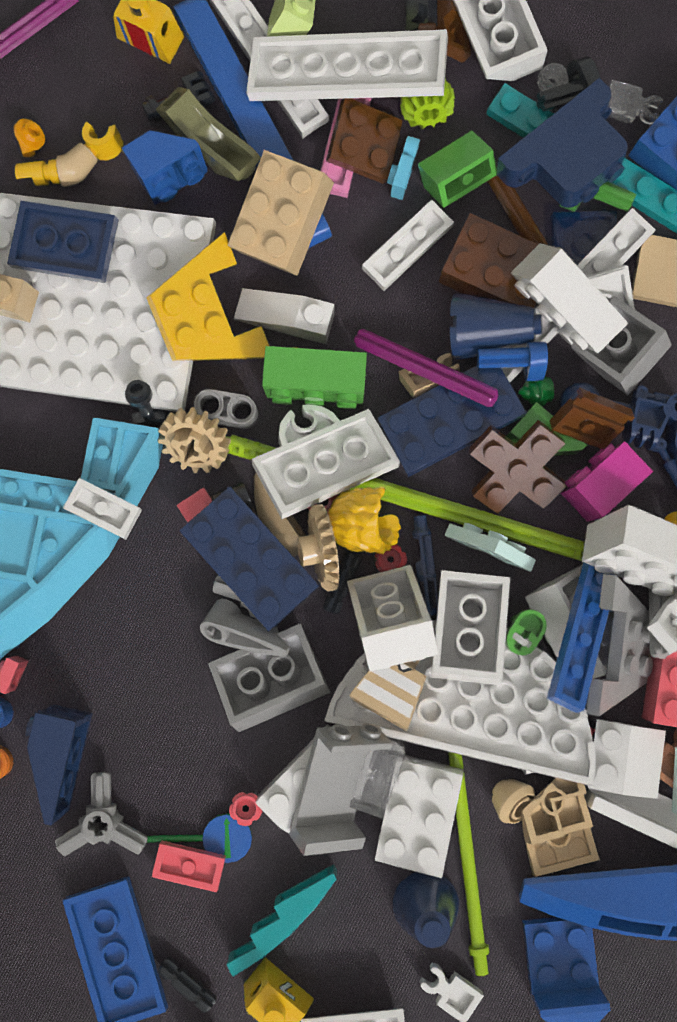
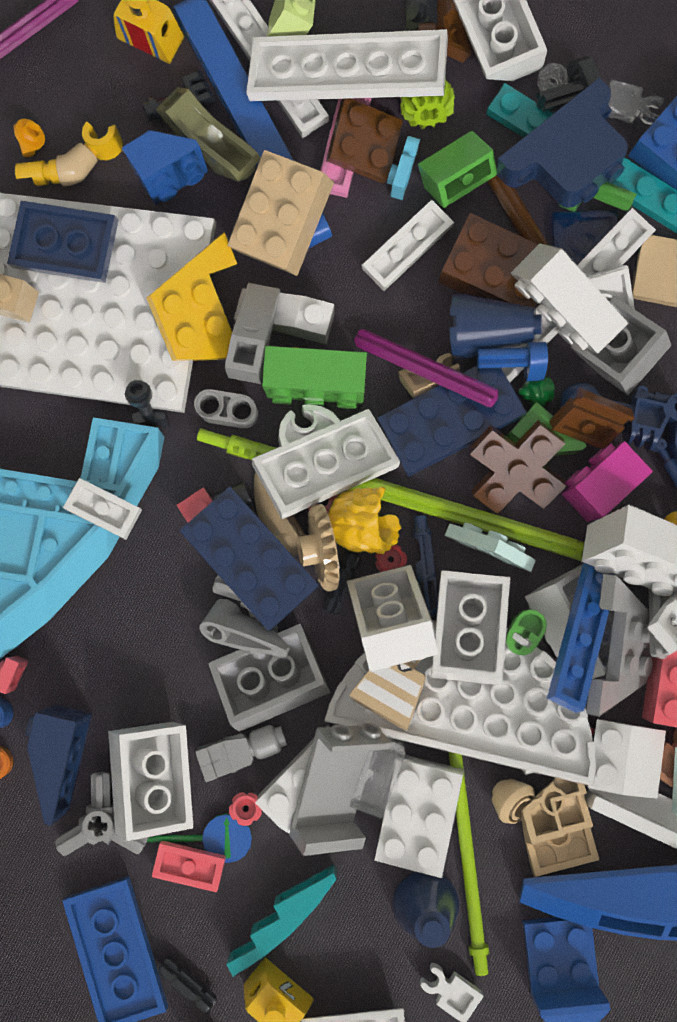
tan gear [158,407,231,473] -> none
none -> white brick [108,722,193,841]
none -> light grey piece [196,725,287,782]
none -> light grey slope [225,283,280,384]

